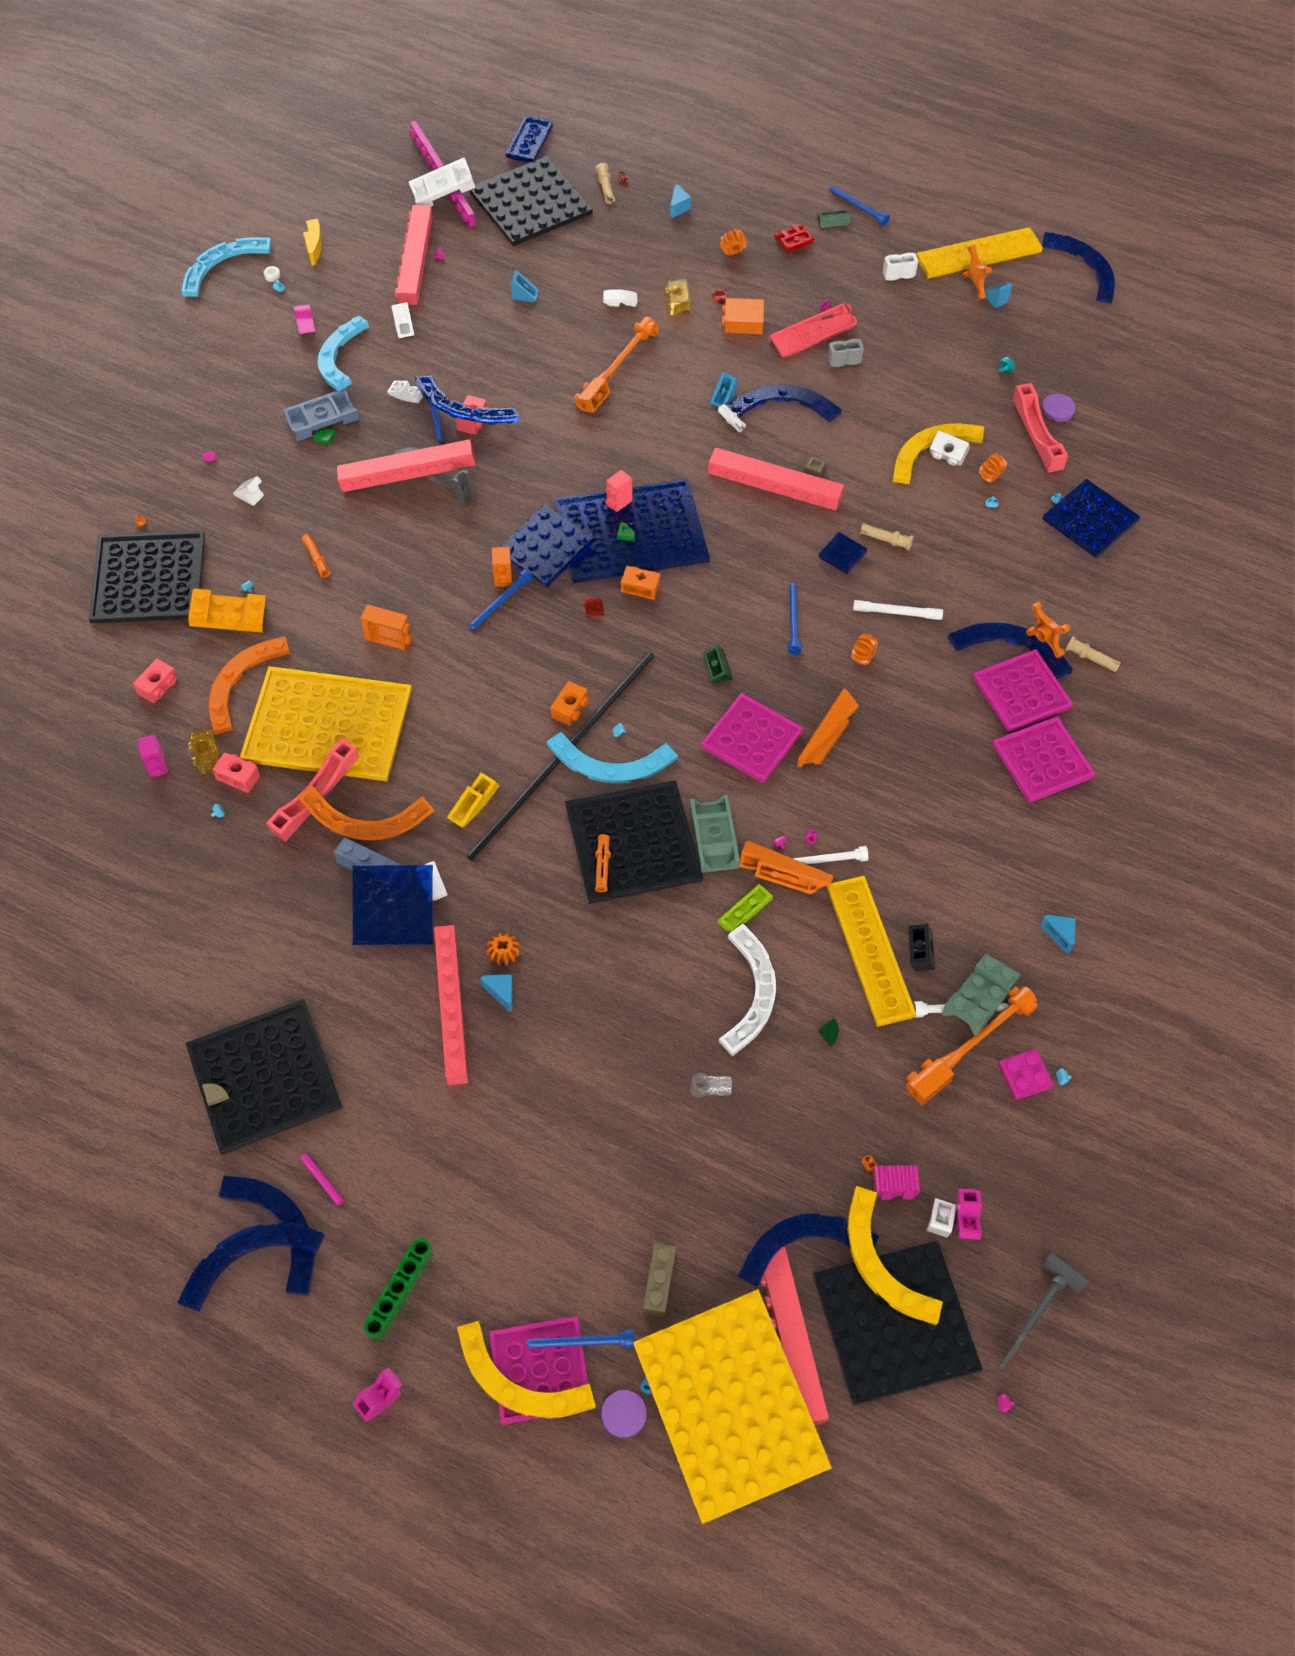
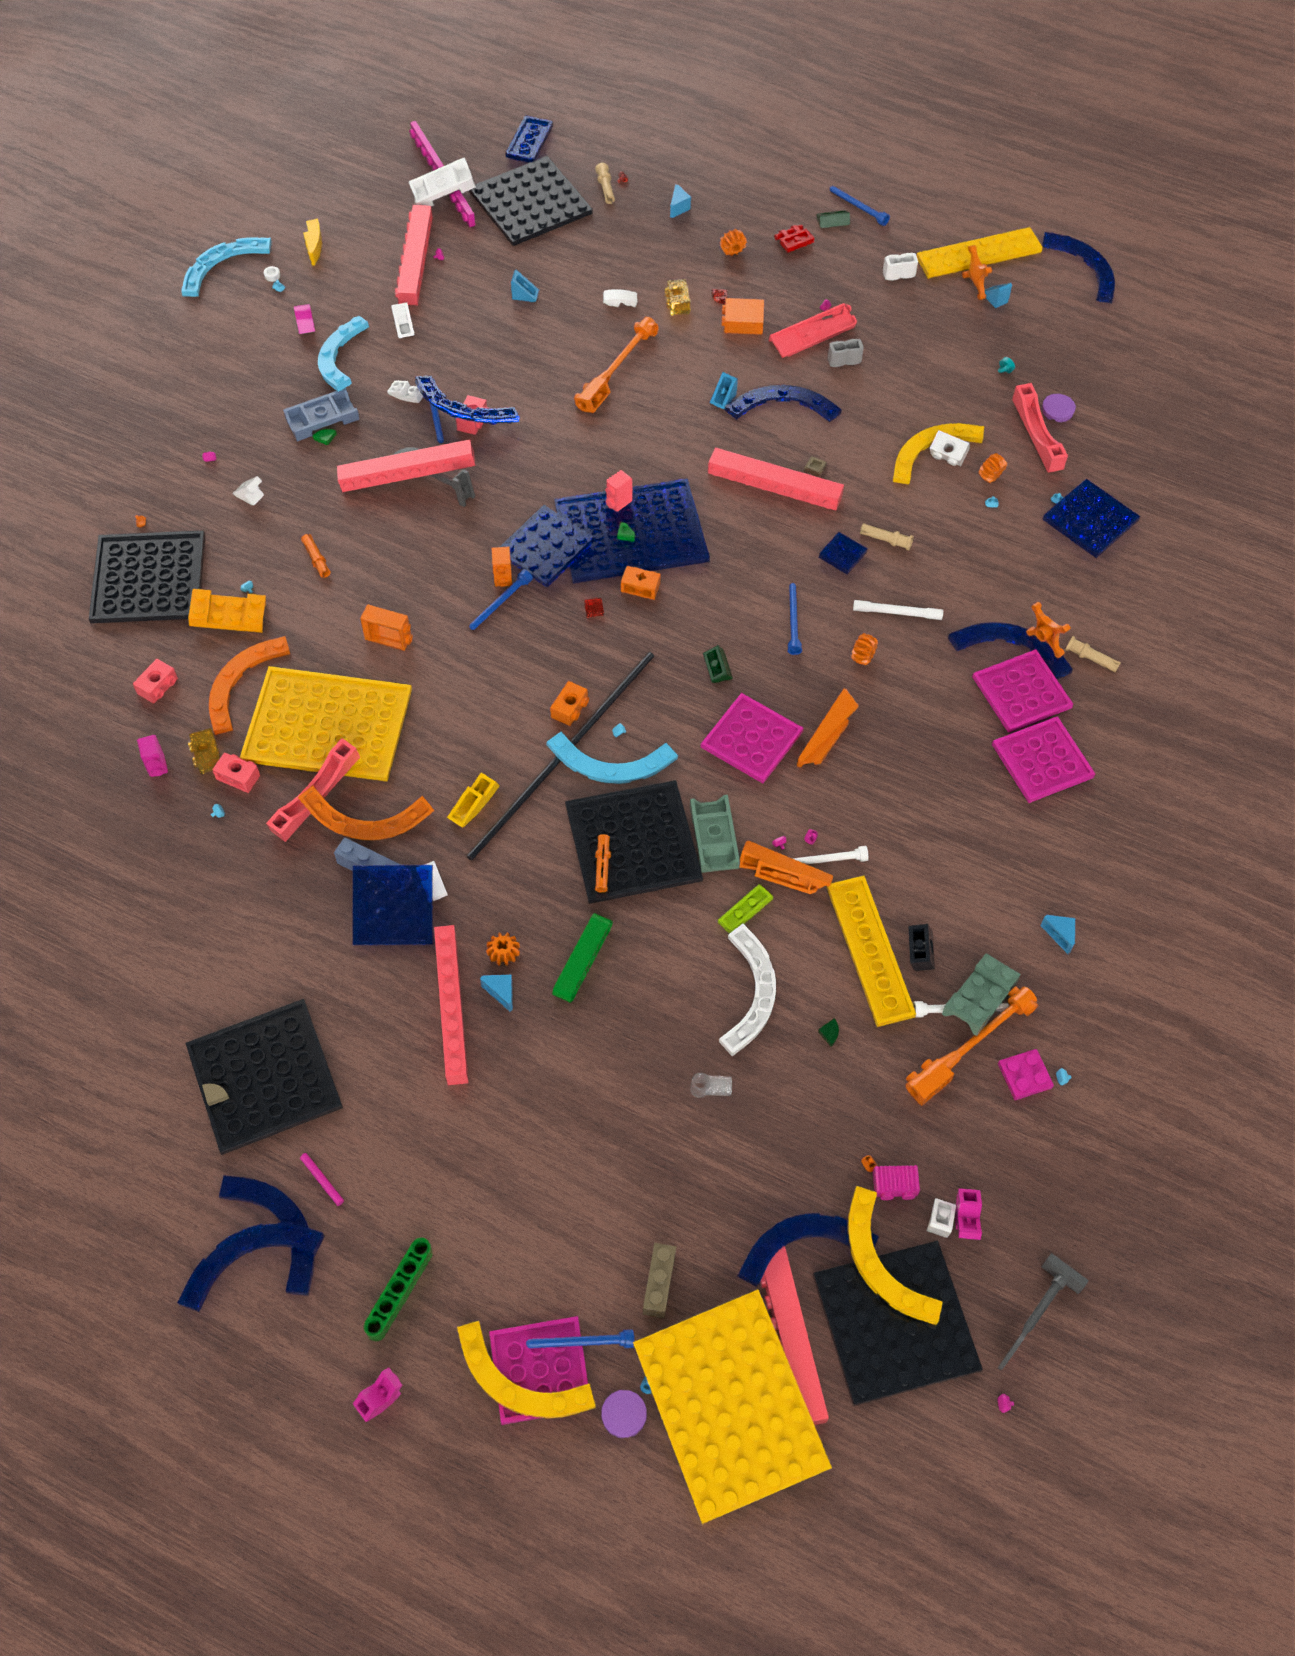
white axle [718,404,746,432] -> none
none -> green beam [552,913,613,1003]

